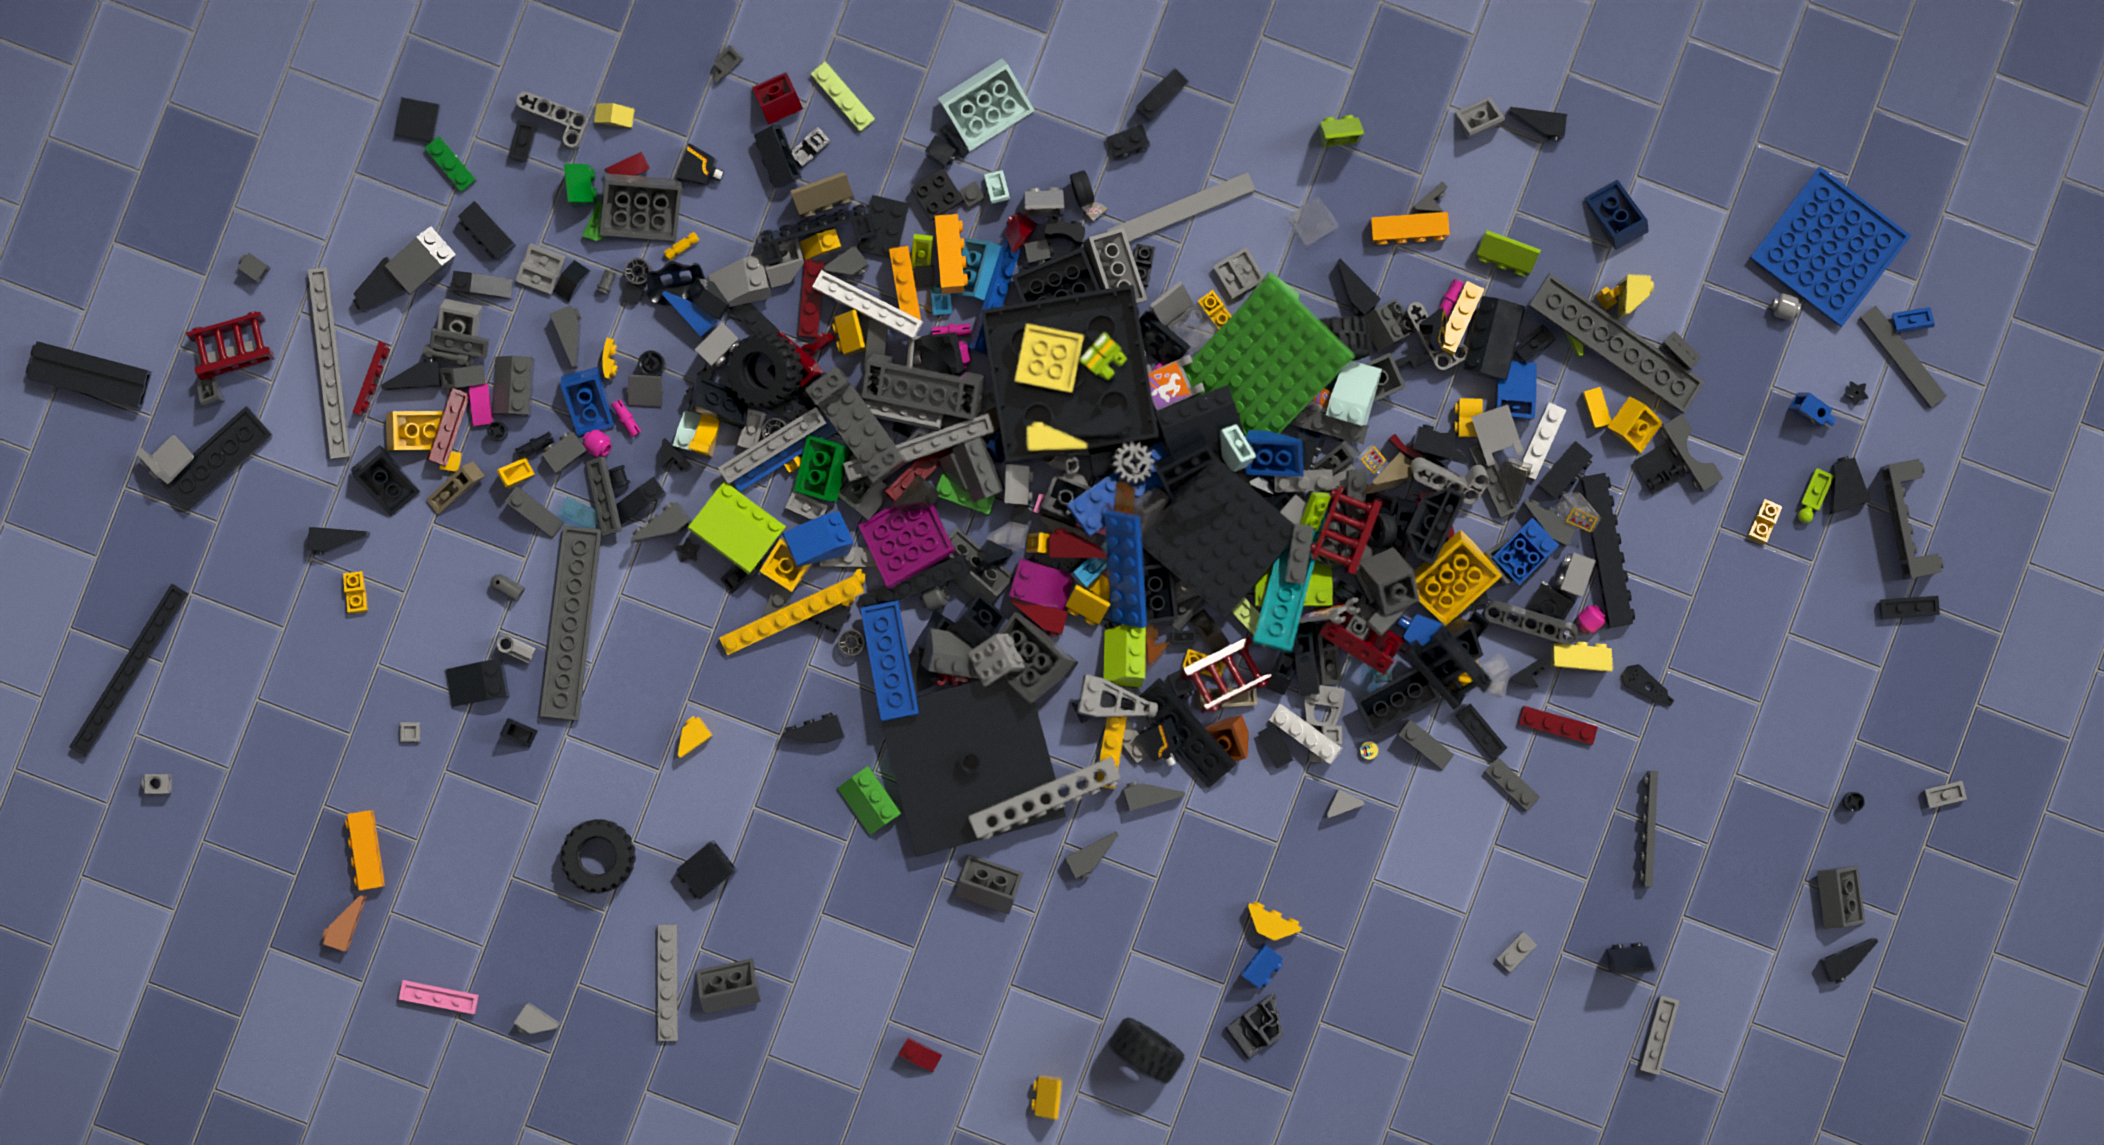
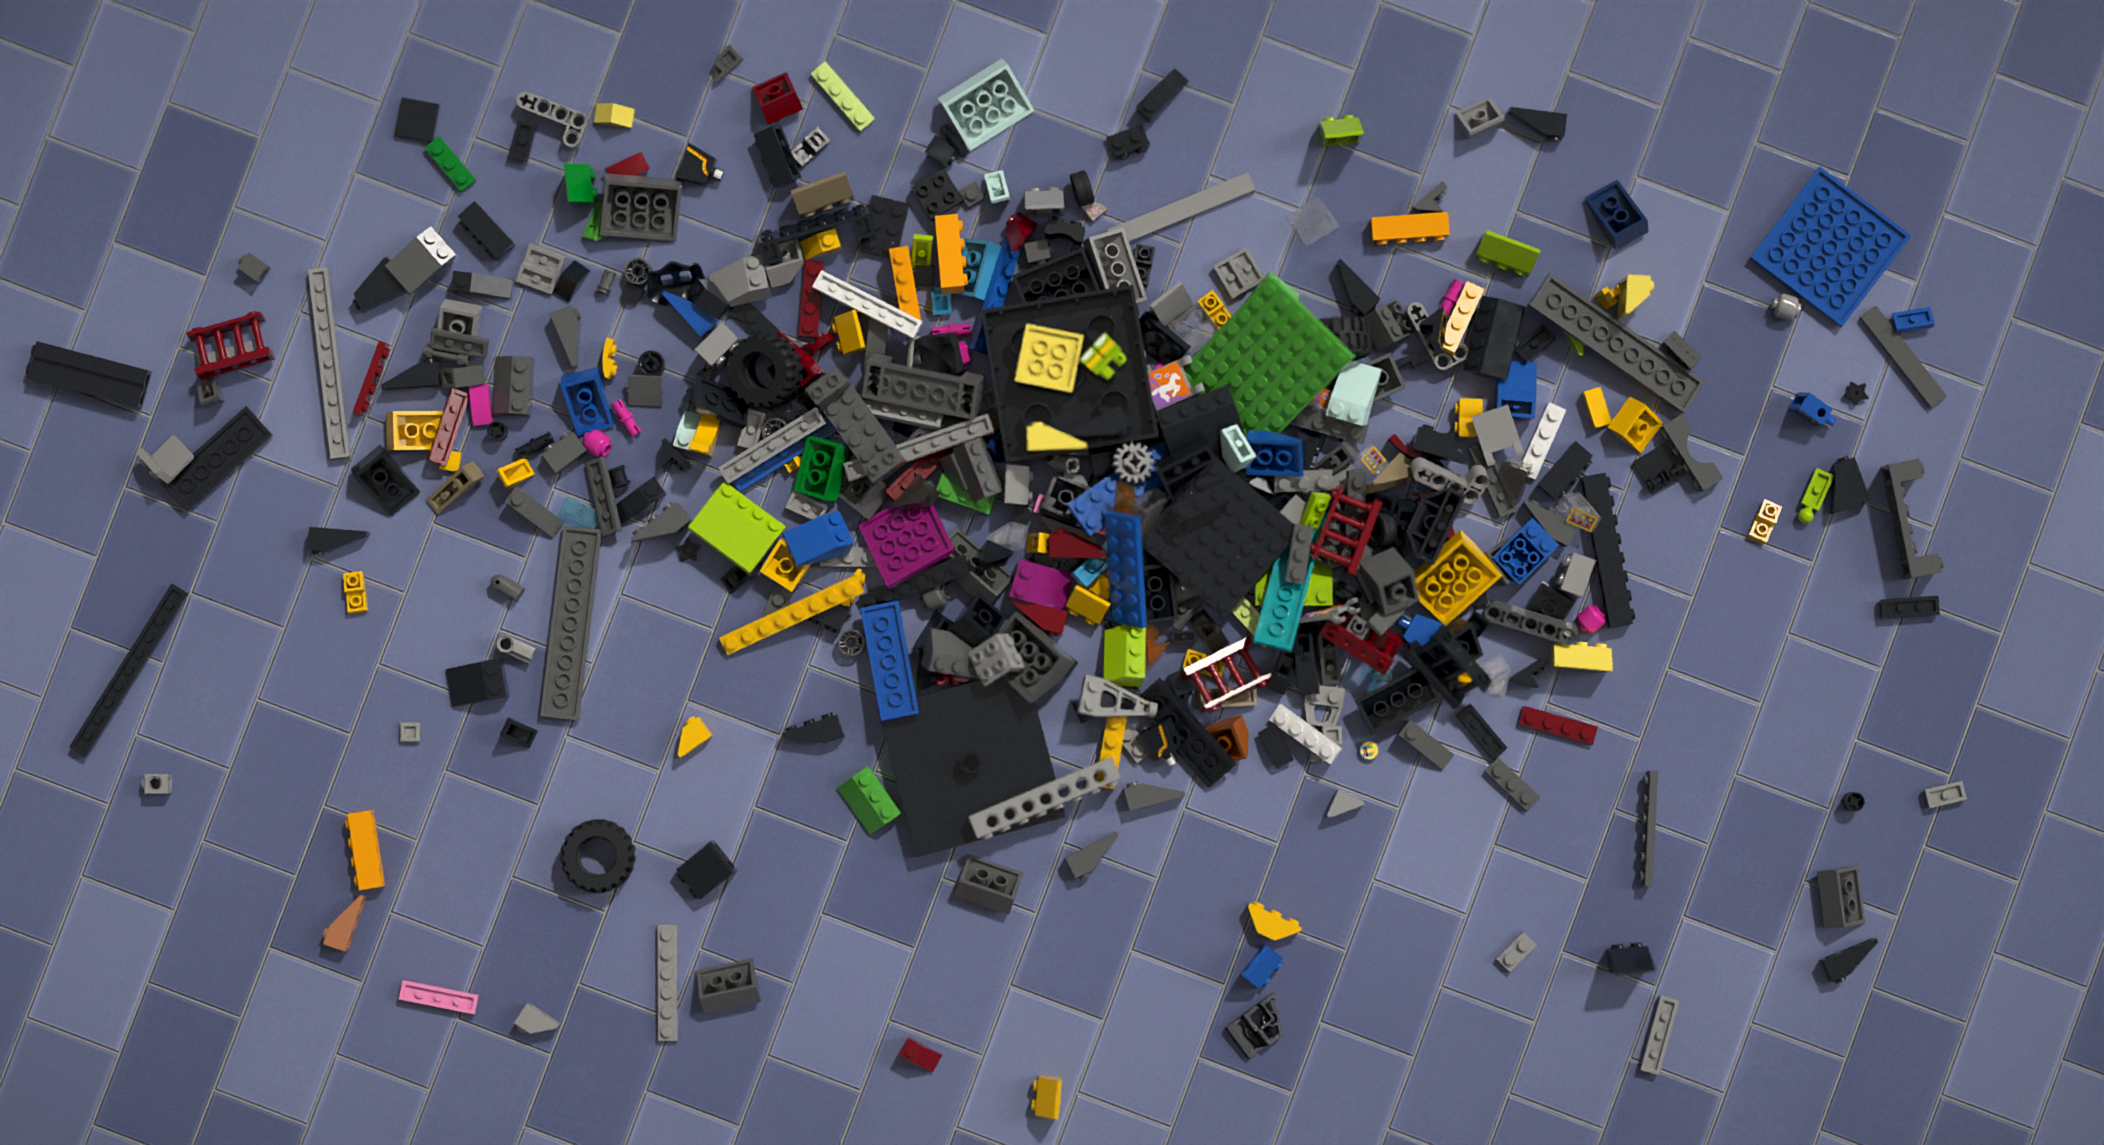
yellow axle [664,232,699,260] -> none
dark grey slope [824,245,869,277] -> none
black tyre [1109,1017,1185,1084] -> none
black piece [1622,664,1675,706] -> none

